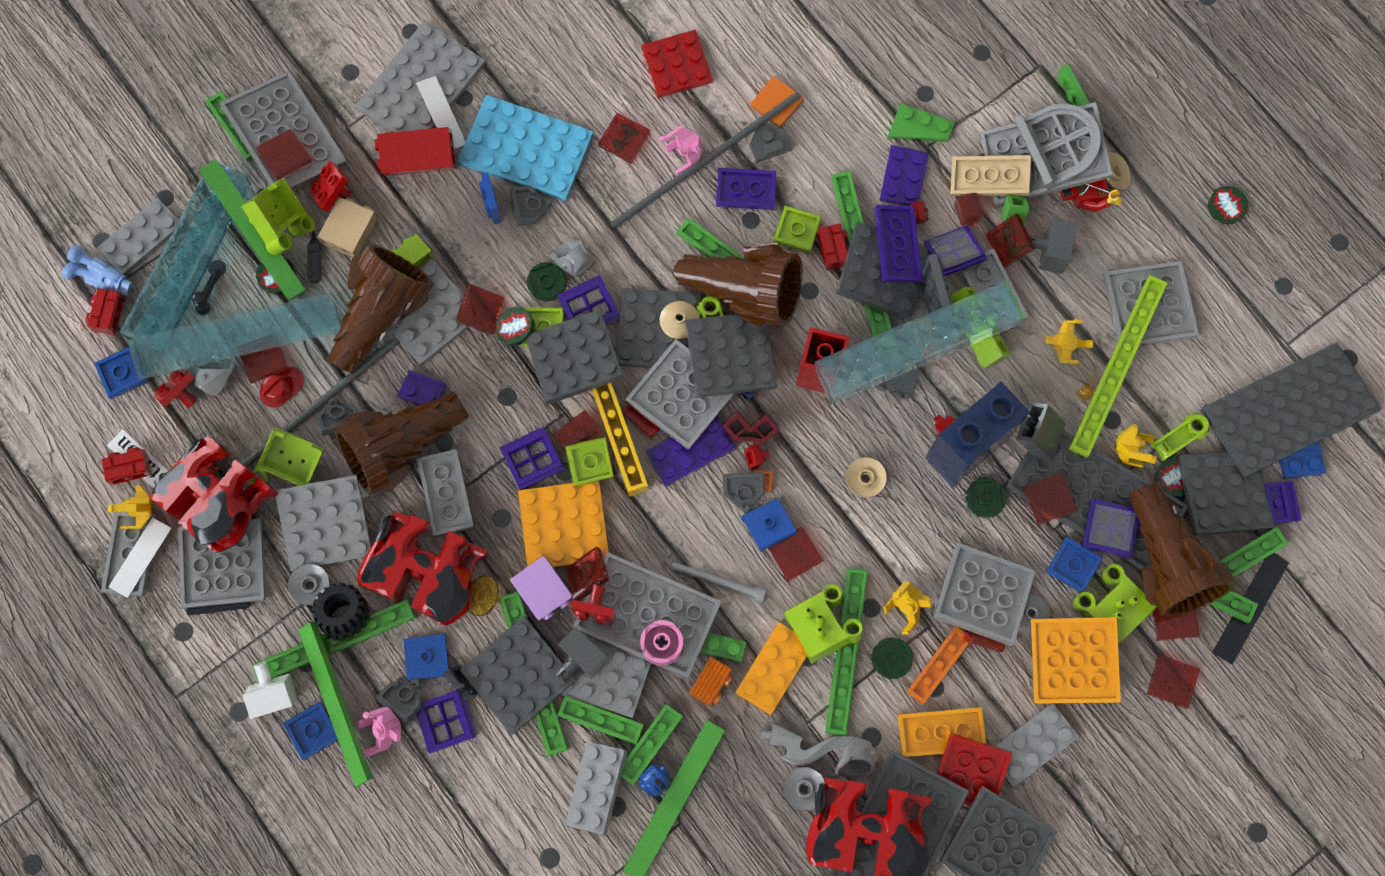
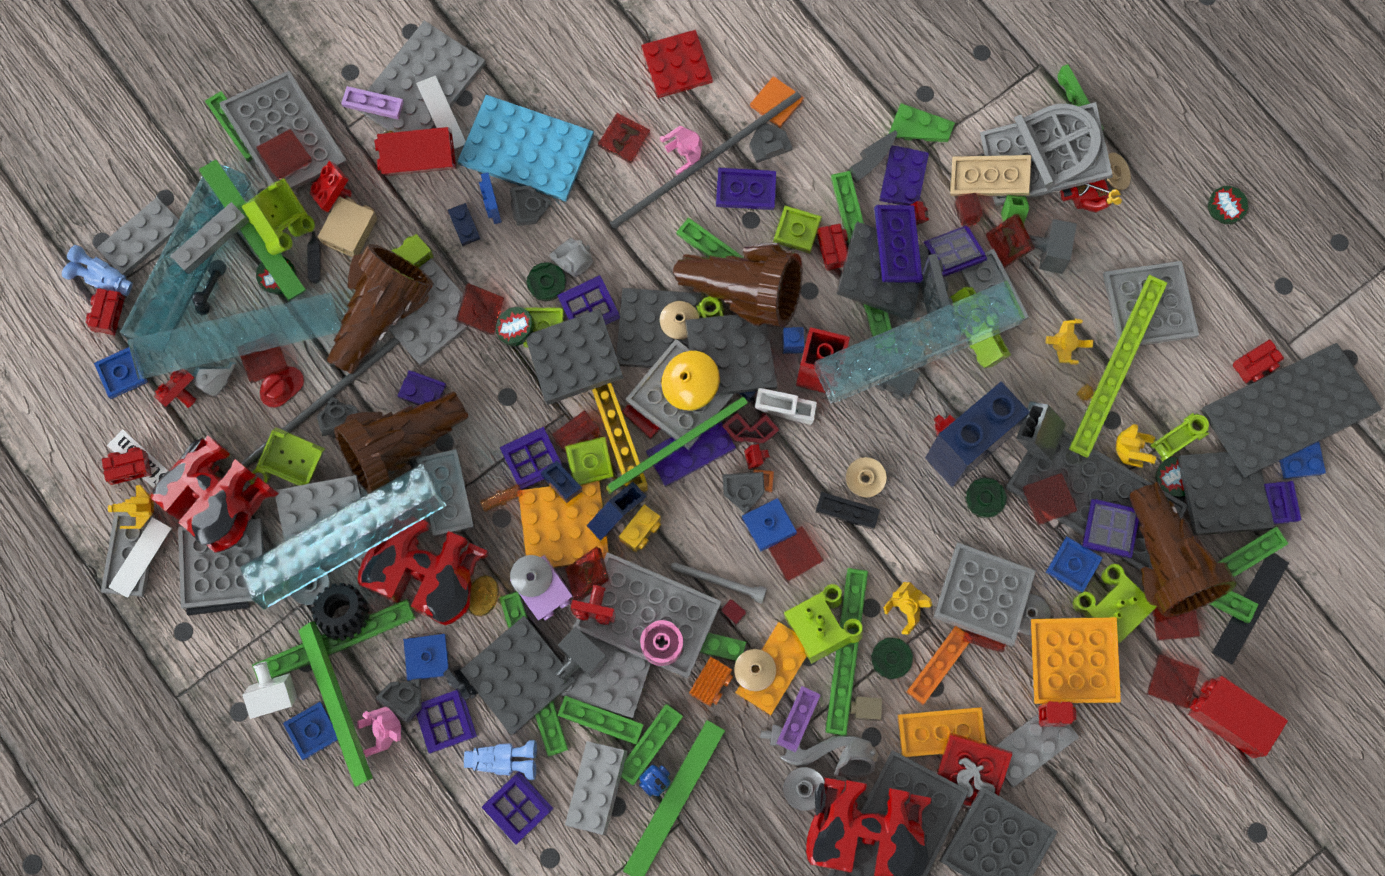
none -> light grey brick [170,202,249,274]
none -> clear light blue brick [240,464,446,609]
none -> lavender plate [341,86,404,120]
none -> dark blue plate [448,203,480,246]
none -> light blue piece [464,740,537,780]
none -> clear orange pin [480,484,523,512]
none -> dark purple piece [481,772,554,845]
none -> light grey dish [510,555,552,597]
none -> dark blue plate [541,461,583,503]
none -> dark blue brick [587,482,647,541]
none -> bright green tile [606,397,748,494]
none -> yellow brick [619,504,661,553]
none -> yellow dish [662,351,720,411]
none -> dark red slope [721,599,746,627]
none -> tan dish [734,649,776,691]
none -> white slope [755,388,817,425]
none -> medium lavender plate [776,686,820,752]
none -> blue brick [782,327,804,354]
none -> black plate [815,492,880,530]
none -> dark grey slope [847,130,897,183]
none -> dark tan brick [851,696,882,721]
none -> light grey piece [957,758,995,797]
none -> red brick [1038,701,1077,727]
none -> red brick [1188,676,1288,758]
none -> red brick [1233,339,1284,383]

